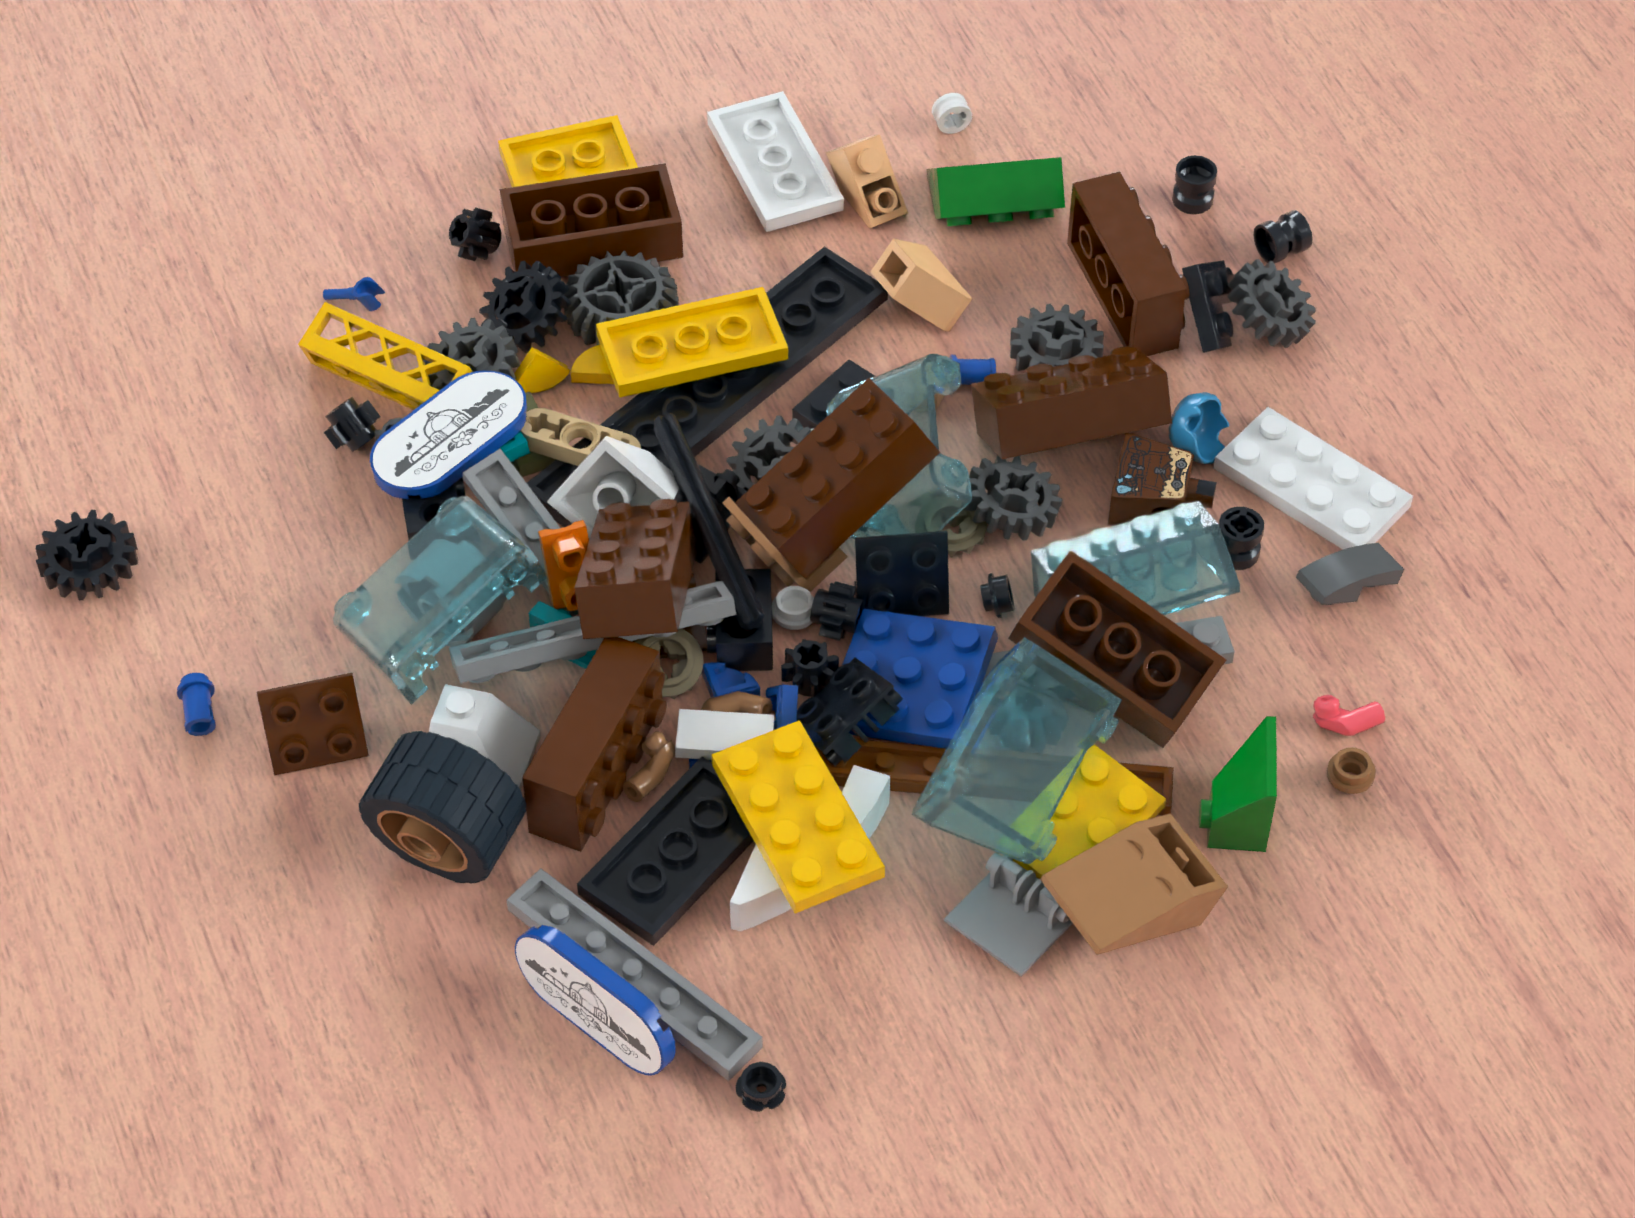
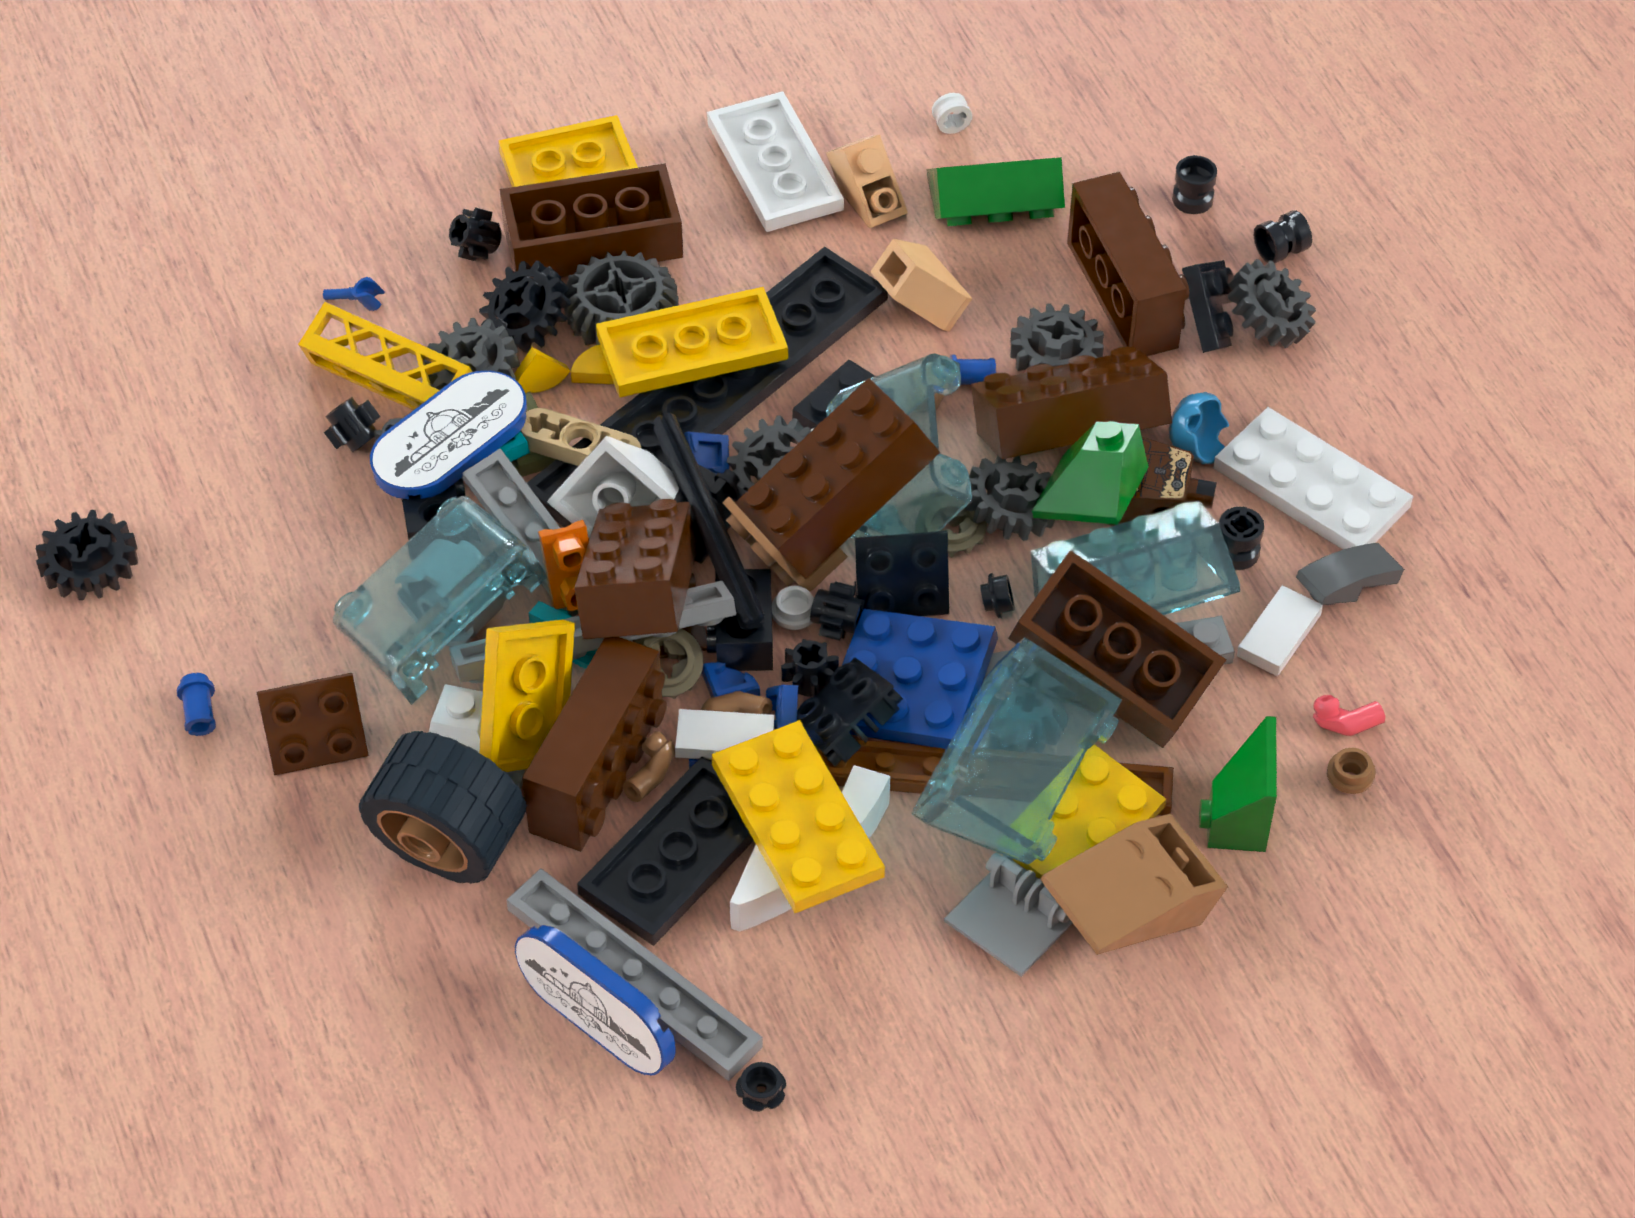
none -> yellow plate [479,619,575,772]
none -> blue tile [684,432,729,474]
none -> green slope [1032,421,1149,525]
none -> white tile [1237,585,1323,677]

